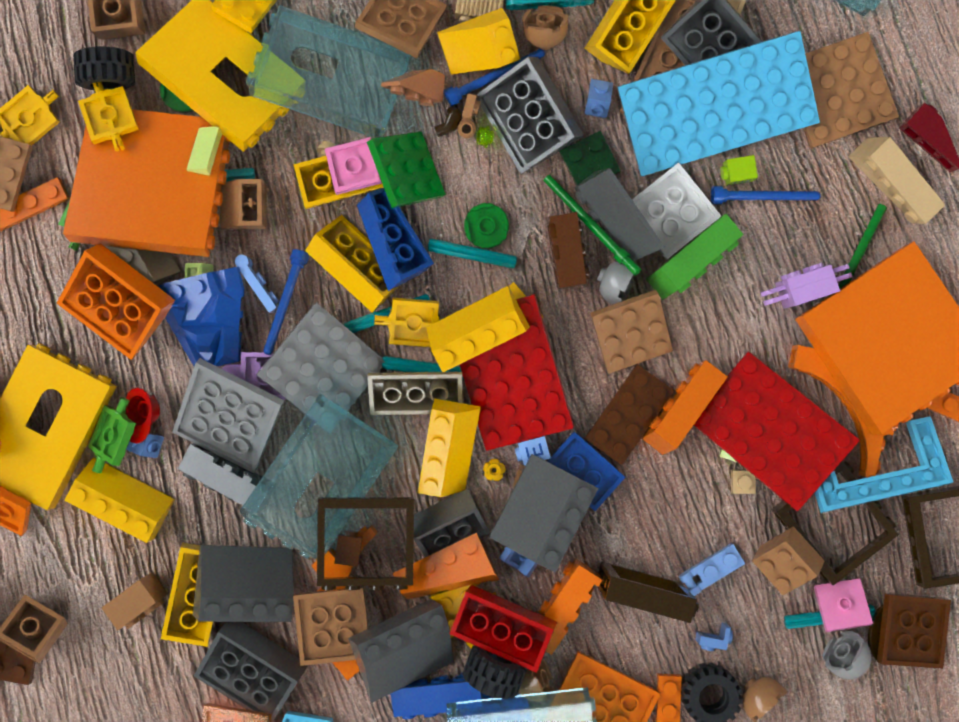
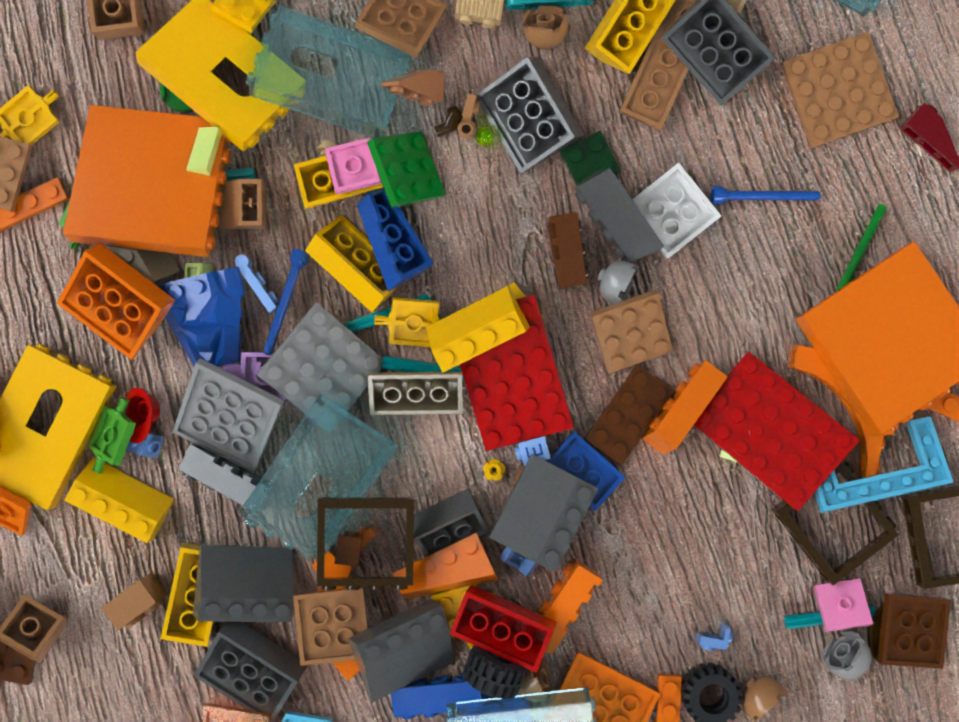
black tyre [73,46,135,90] -> none
yellow plate [78,82,139,151] -> none
yellow slope [418,398,480,497] -> none
teal axle [428,239,517,269] -> none
yellow slope [437,8,521,75] -> none
blue piece [444,49,545,106] -> none
green tile [464,203,509,249] -> none
green bar [543,175,641,276] -> none
medium blue bracket [585,79,613,118] -> none
dark brown window [597,561,699,623] -> none
medium azure plate [617,31,820,177] -> none
bright green wedge [646,214,744,300] -> none
light blue plate [678,543,745,596] -> none
lime brick [720,155,758,186] -> none
tan plate [731,470,756,494] -> none
medium nougat brick [752,526,825,595] -> none
lavender brick [760,263,853,309] -> none
tan wedge [848,137,945,224] -> none

